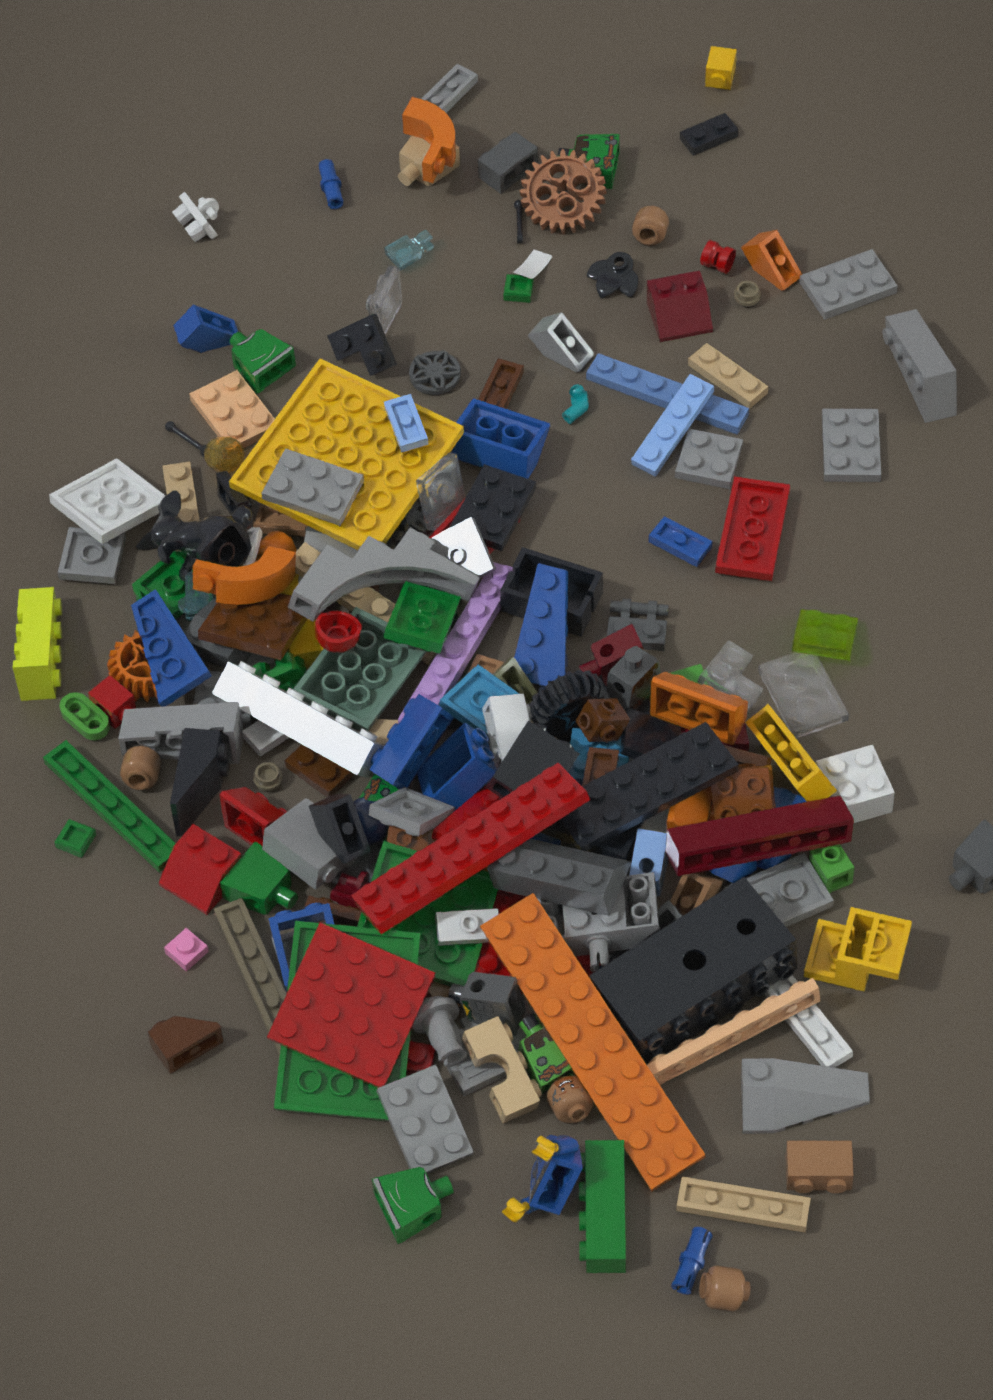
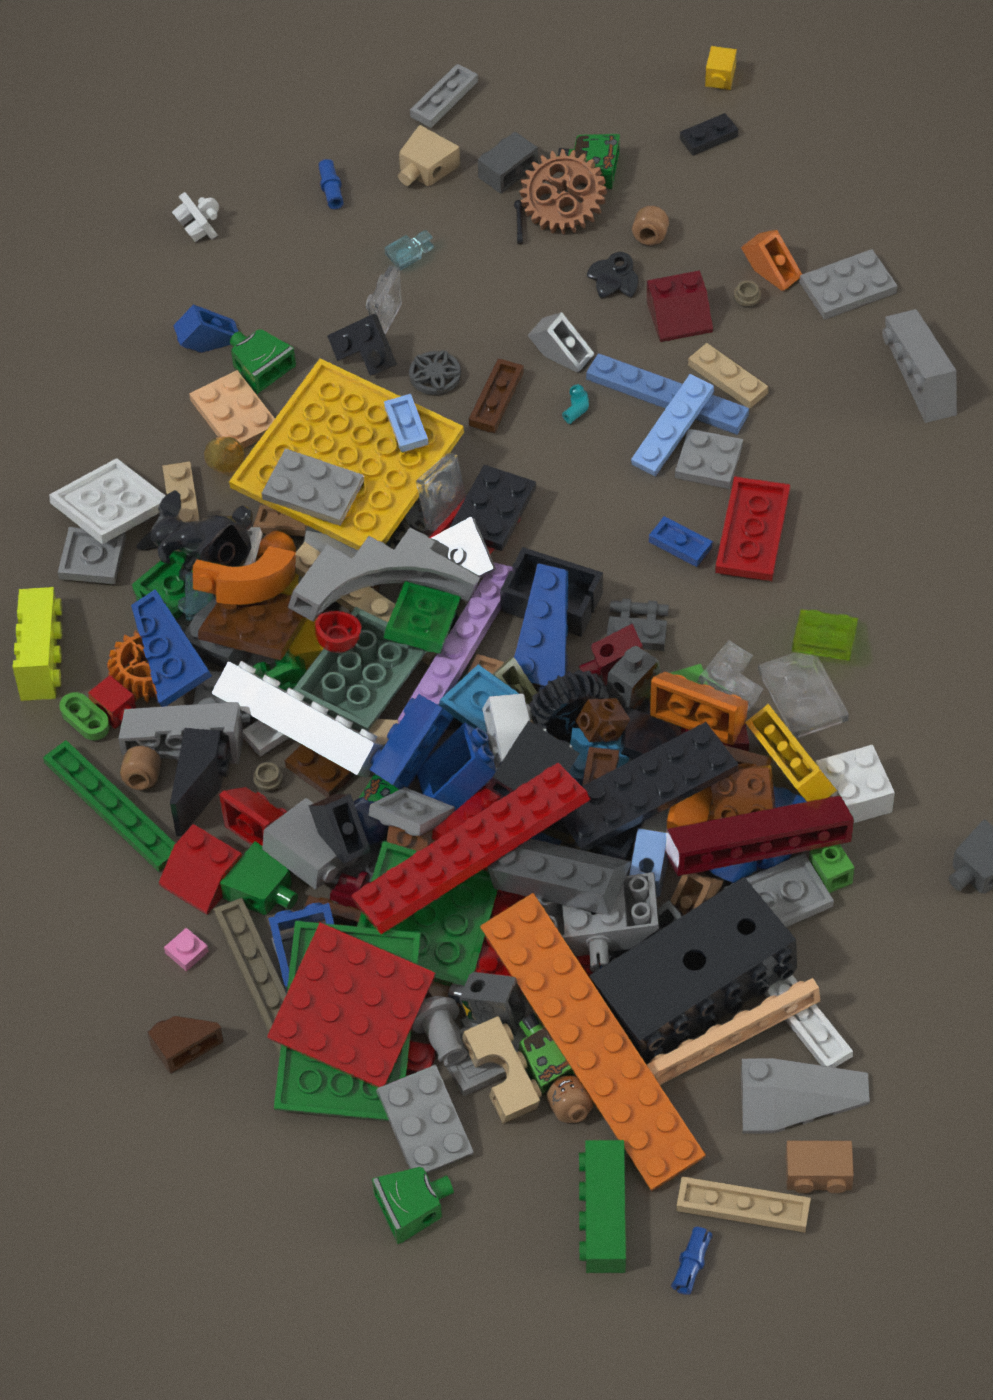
green tile [54,819,96,858] -> none
black hinge [165,421,211,457] -> none
black plate [216,470,252,516] -> none
orange arch [402,97,456,183] -> none
white plate [435,909,498,945] -> none
blue slope [449,398,550,479] -> none
blue torso [502,1135,583,1223] -> none
green tile [503,274,534,303] -> none
white sticker [513,250,552,279] -> none
medium nougat head [699,1265,750,1311] -> none
red wheel [700,240,736,274] -> none
yellow bracket [803,907,912,992] -> none
light grey plate [822,409,881,482] -> none

